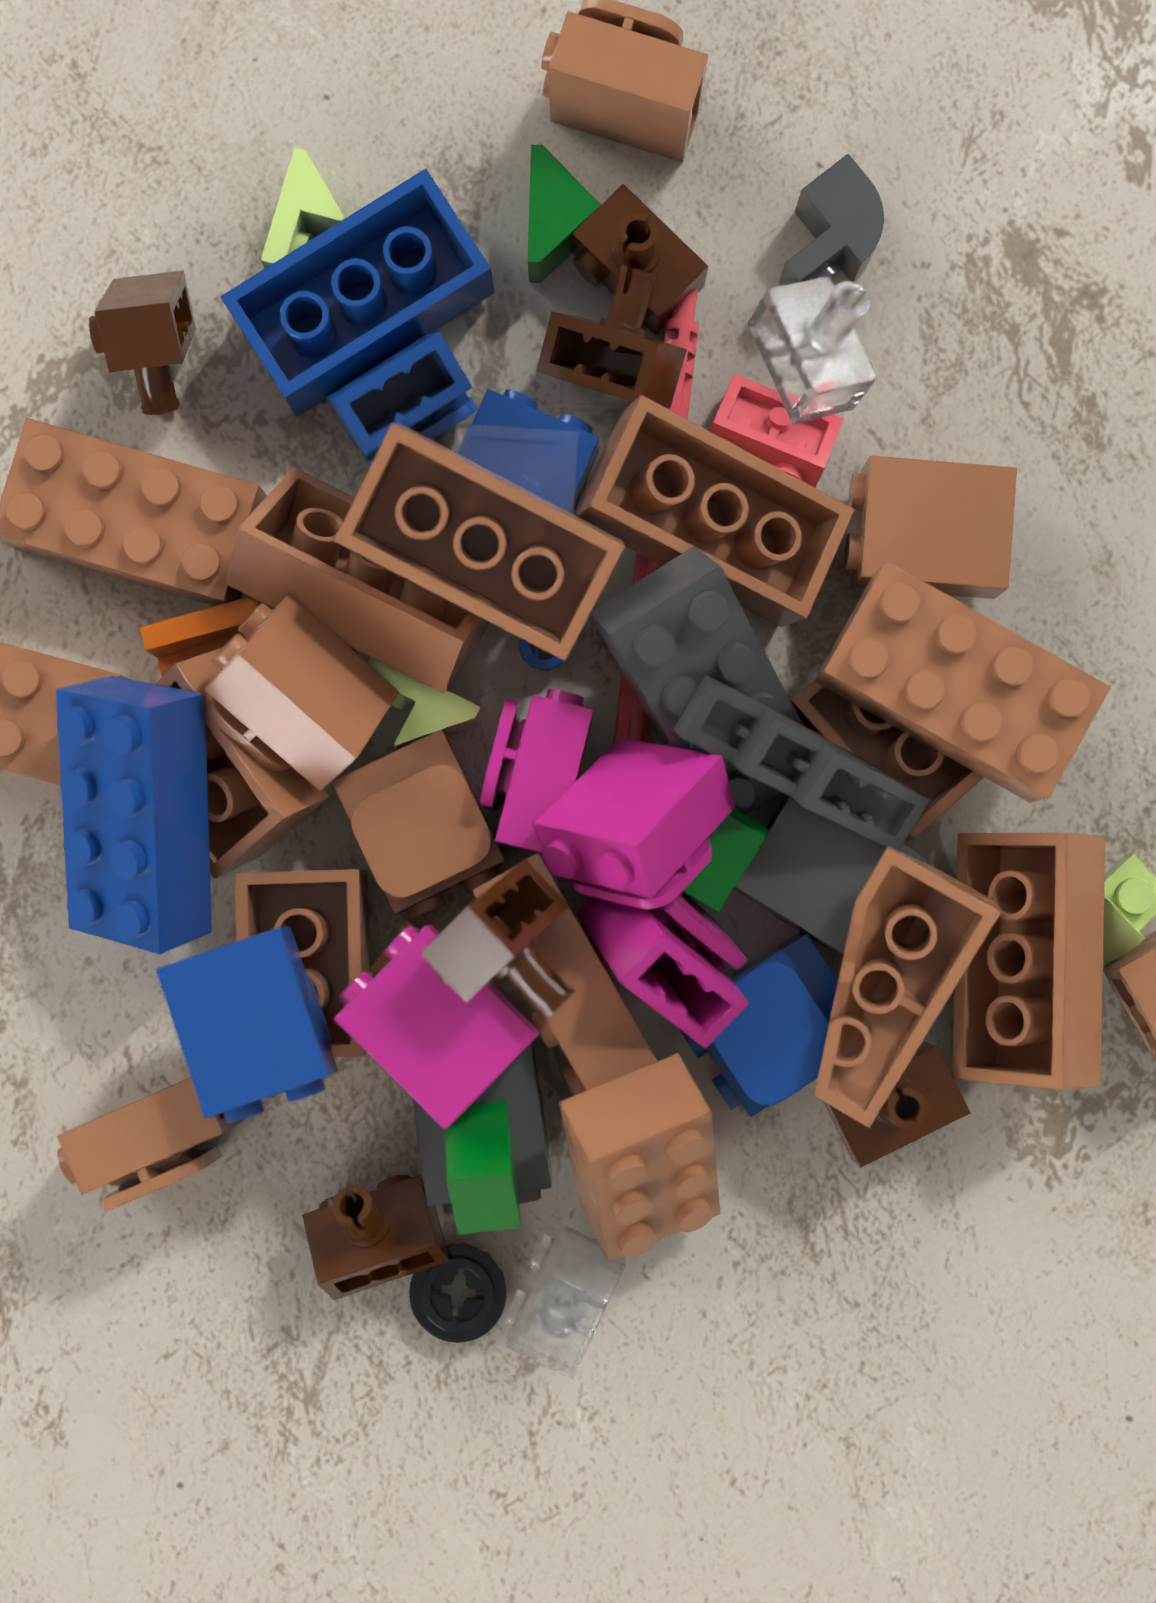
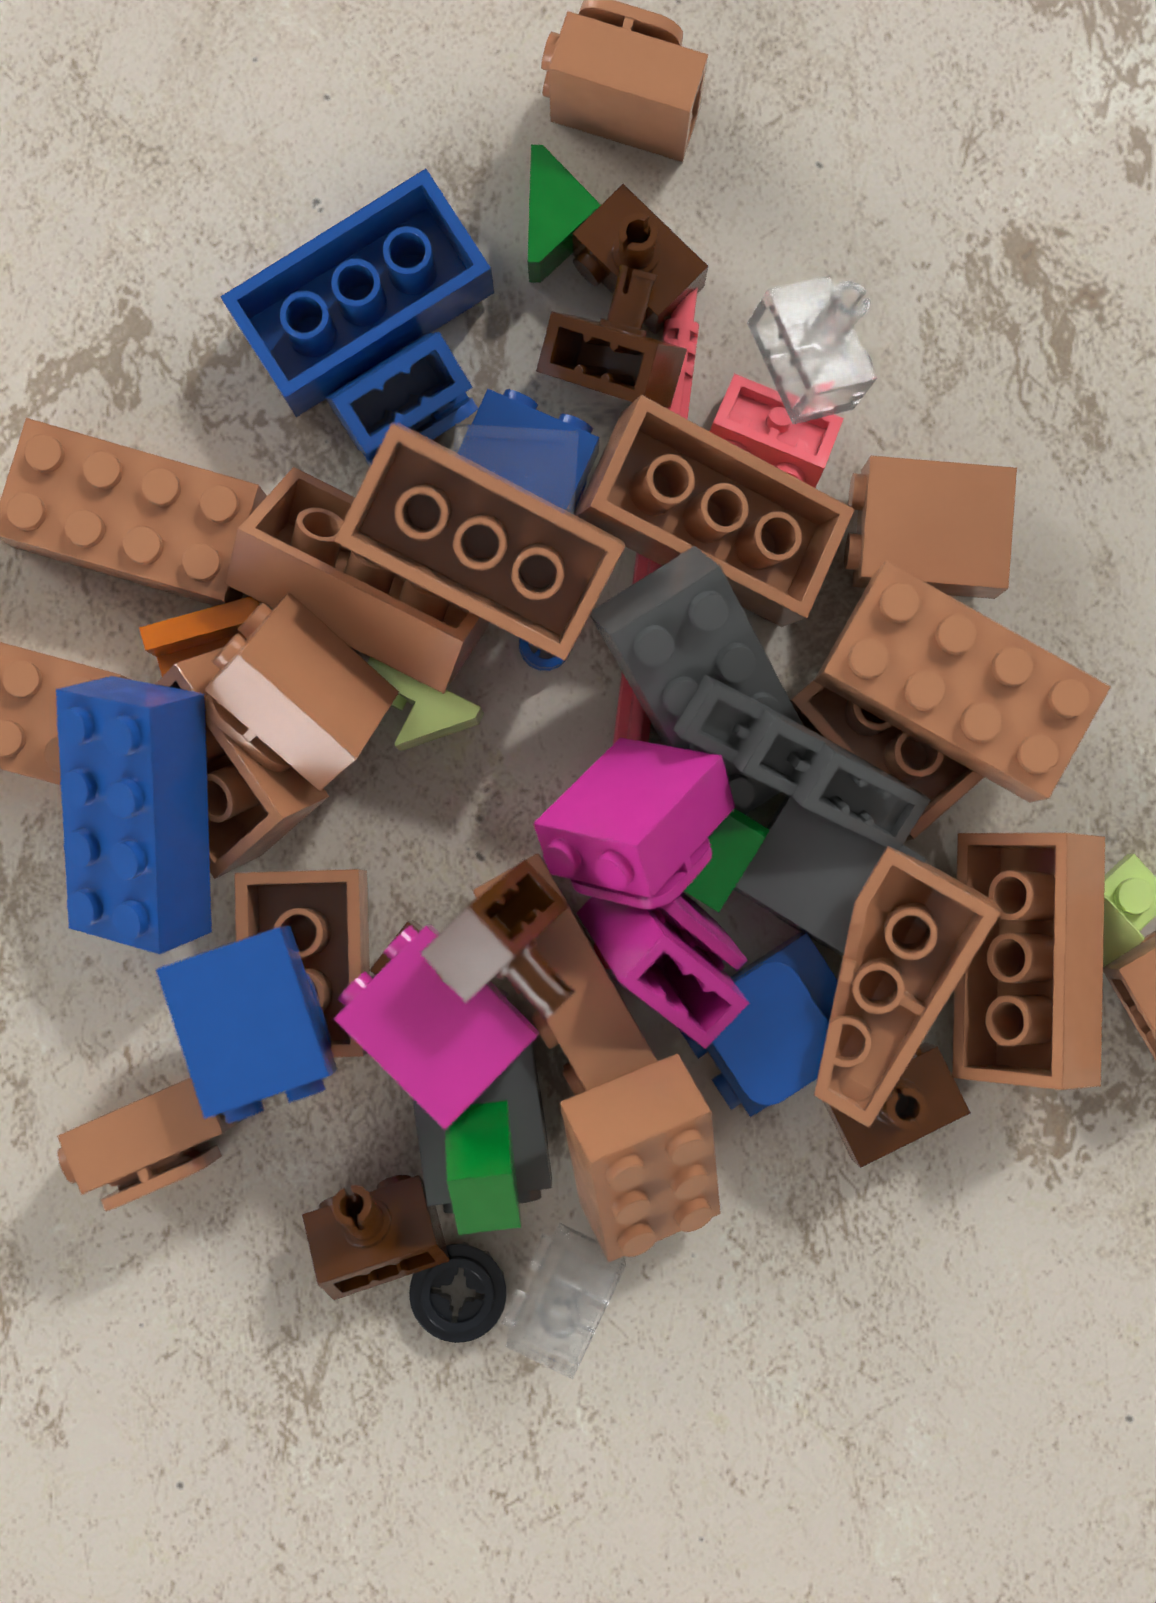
reddish brown brick [89,270,196,415] -> none
yellowish green slope [261,147,345,268] -> none
nougat brick [331,729,507,919] -> none
dark pink brick [480,688,593,856] -> none
dark grey brick [778,153,884,301] -> none

